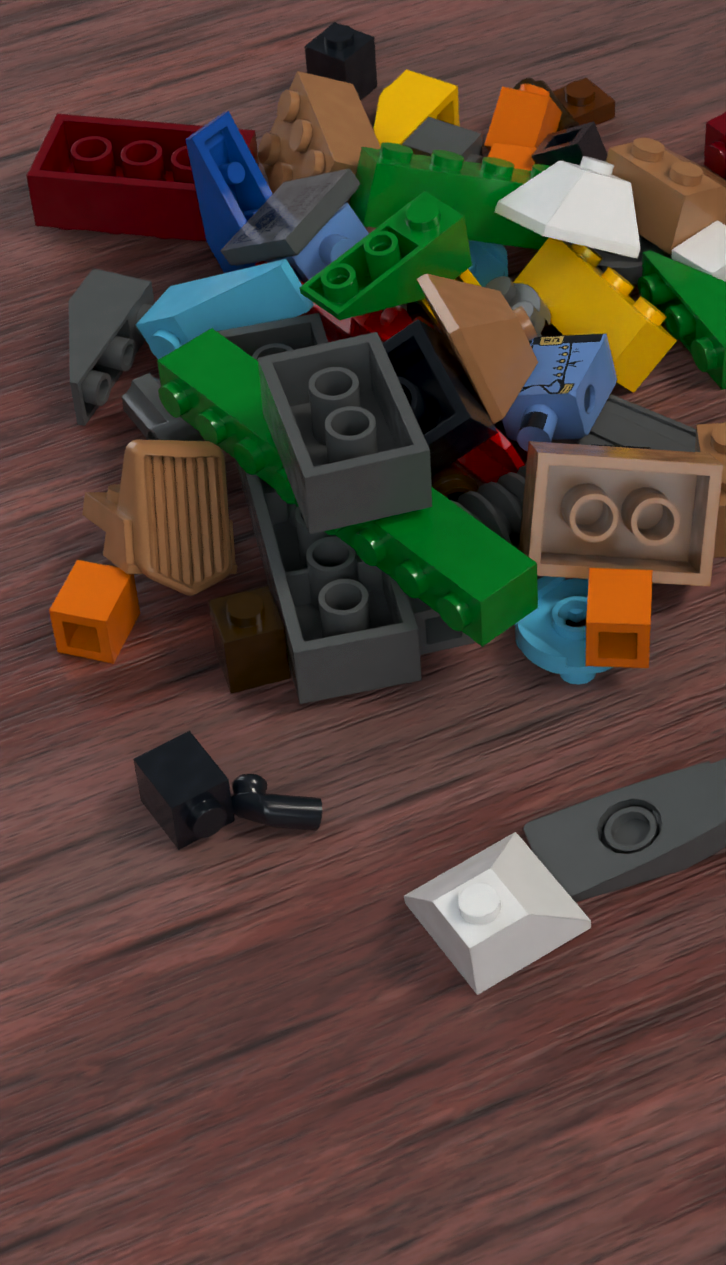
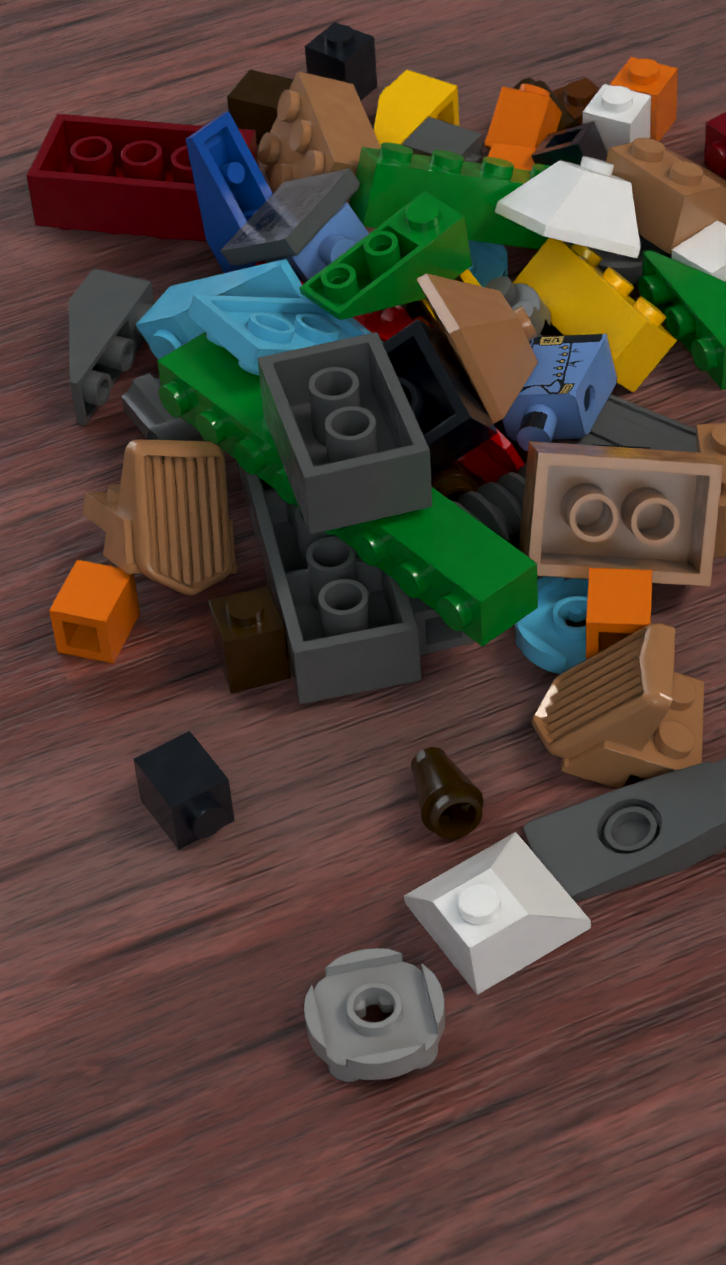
black arm [231,774,322,831] -> none
none -> medium azure plate [187,295,384,375]
none -> dark brown brick [227,69,294,145]
none -> light grey plate [304,948,445,1082]
none -> dark brown cone [411,747,484,839]
none -> medium nougat piece [531,623,704,789]
none -> white brick [583,84,651,154]
none -> orange brick [610,57,678,142]

